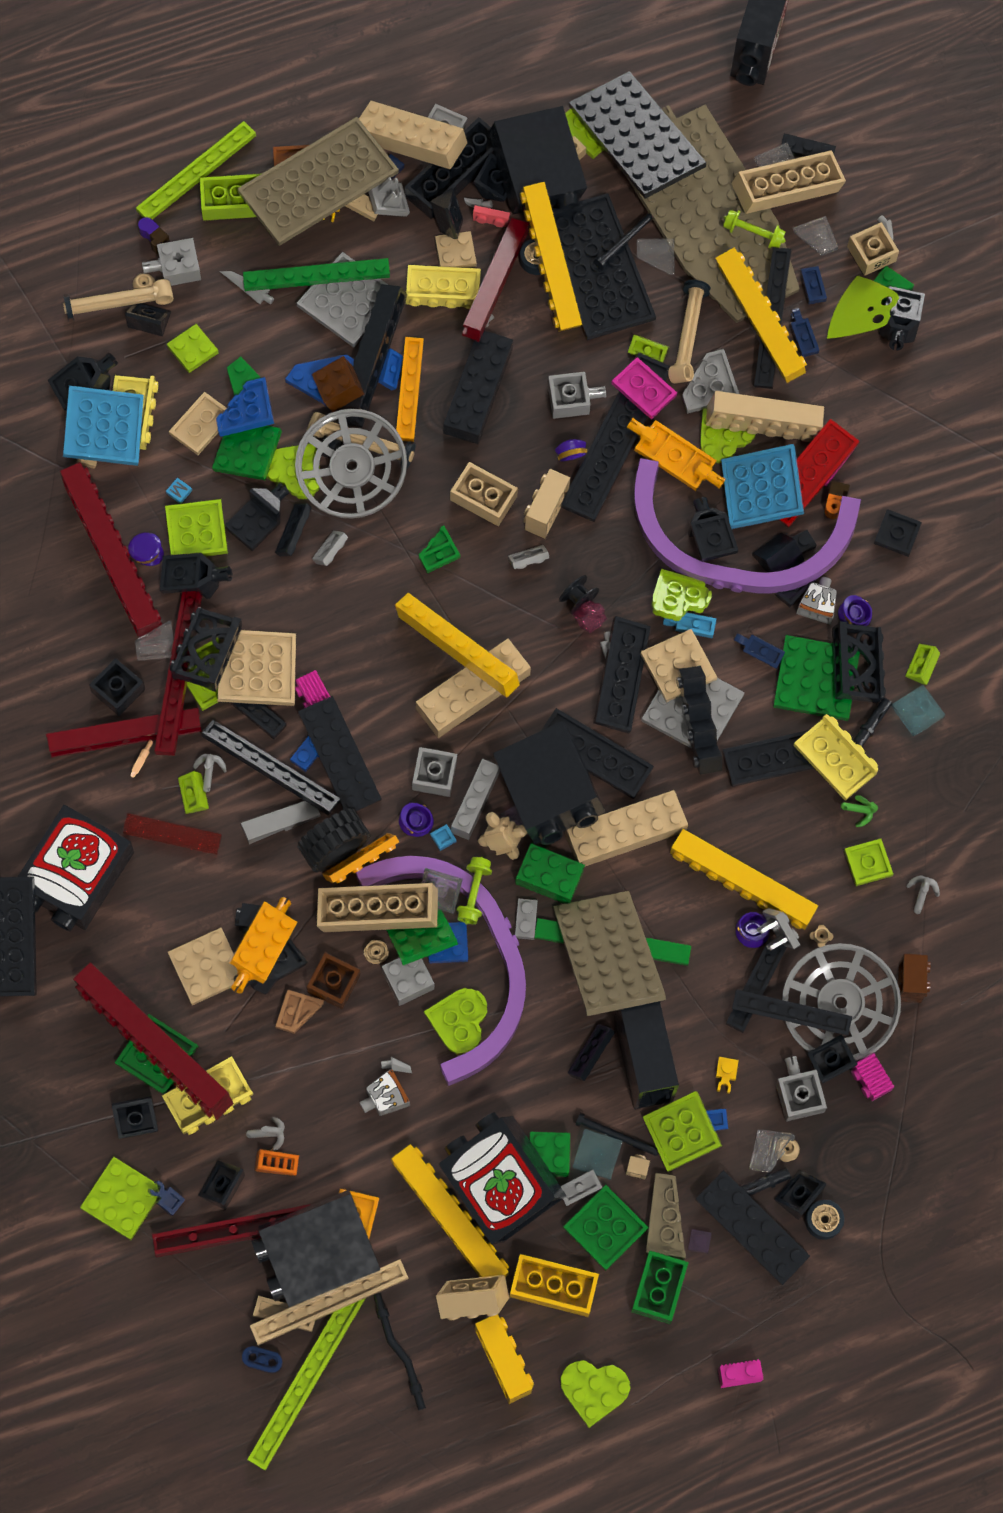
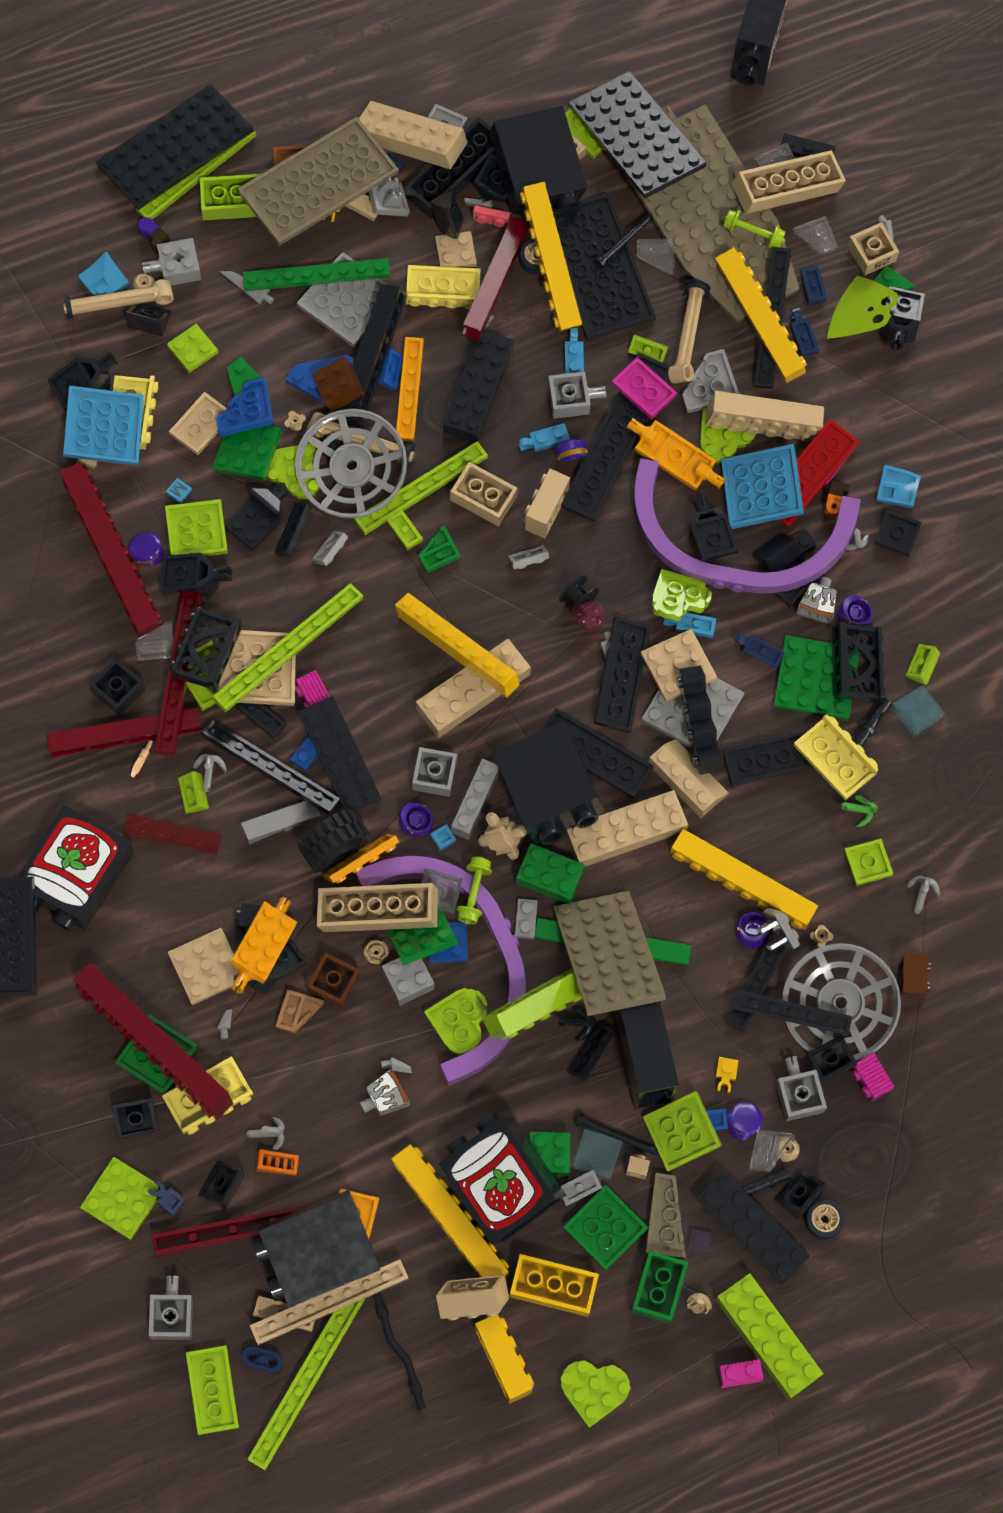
none -> dark azure plate [78,252,129,296]
none -> black plate [96,84,254,210]
none -> light grey brick [149,1276,193,1340]
none -> lime plate [186,1345,239,1436]
none -> lime plate [212,583,363,713]
none -> light grey bar [216,1009,232,1040]
none -> tan plate [284,411,306,431]
none -> lime plate [354,441,488,535]
none -> lime plate [387,510,423,551]
none -> lime brick [482,968,582,1040]
none -> dark azure plate [519,423,570,452]
none -> black piece [558,1008,596,1041]
none -> dark azure plate [565,328,584,374]
none -> tan slope [648,739,729,818]
none -> tan plate [687,1293,712,1314]
none -> lime brick [715,1273,824,1401]
none -> dark purple piece [728,1102,763,1140]
none -> light grey piece [846,528,869,551]
none -> dark azure plate [877,465,921,509]

